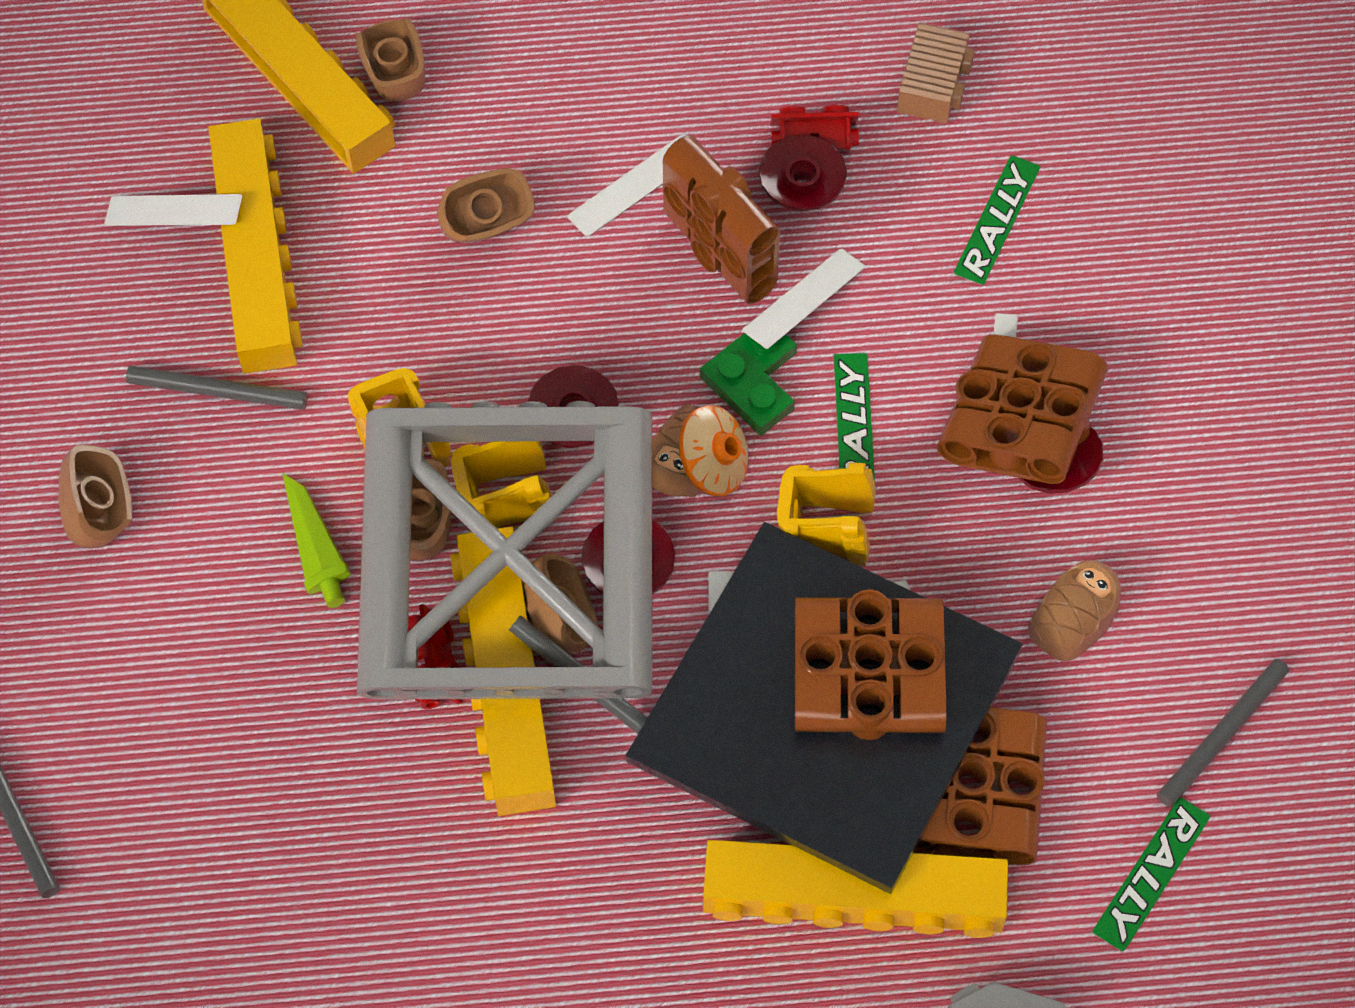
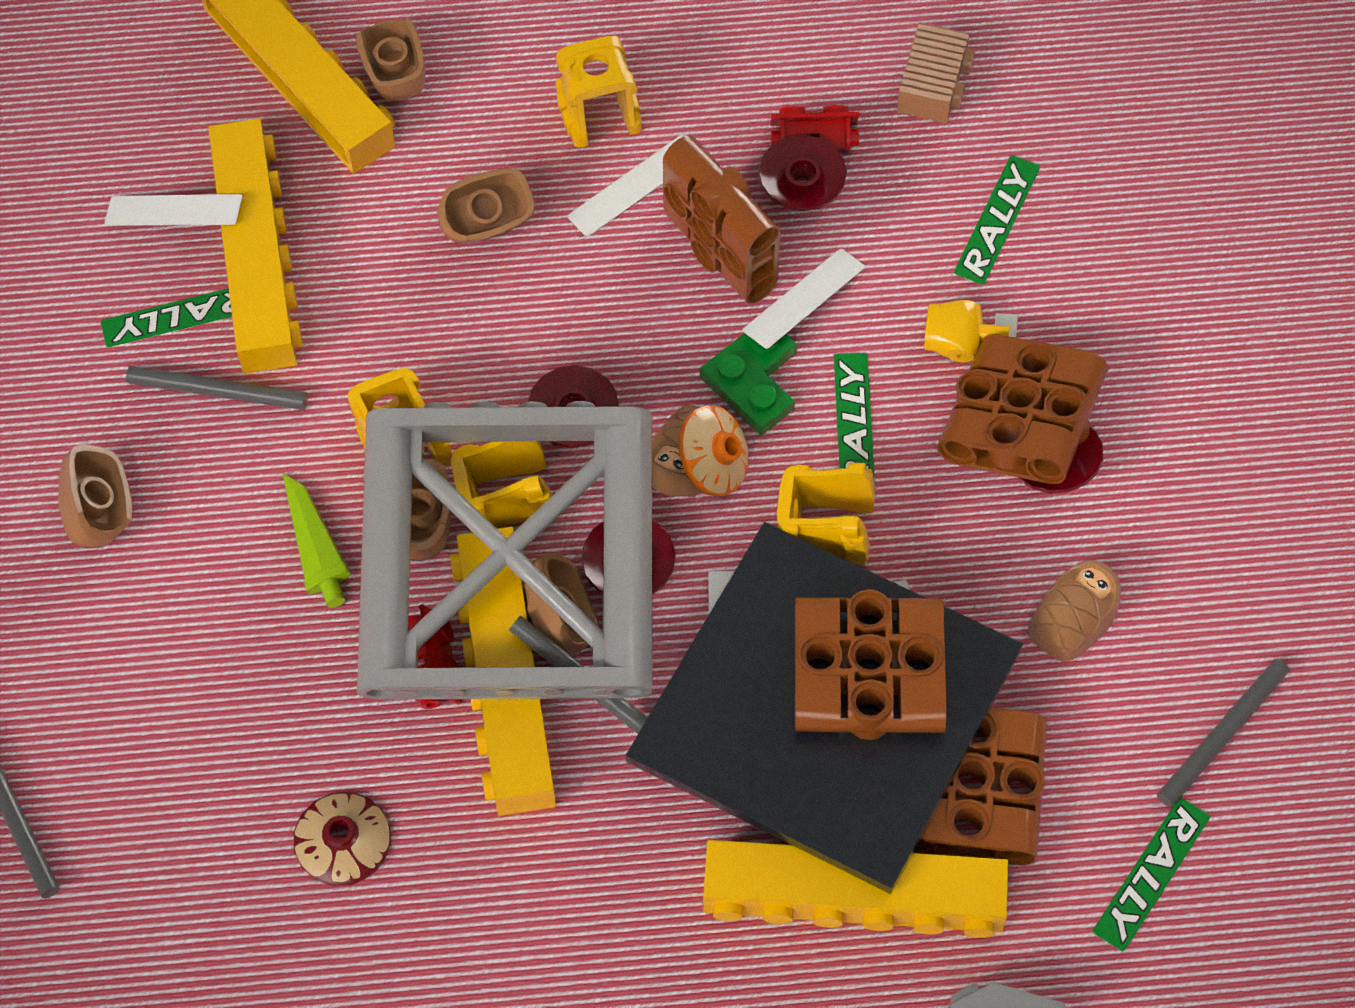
none -> sticker [101,288,232,348]
none -> tan dish [294,792,391,886]
none -> yellow piece [556,36,642,148]
none -> yellow piece [924,300,1010,363]

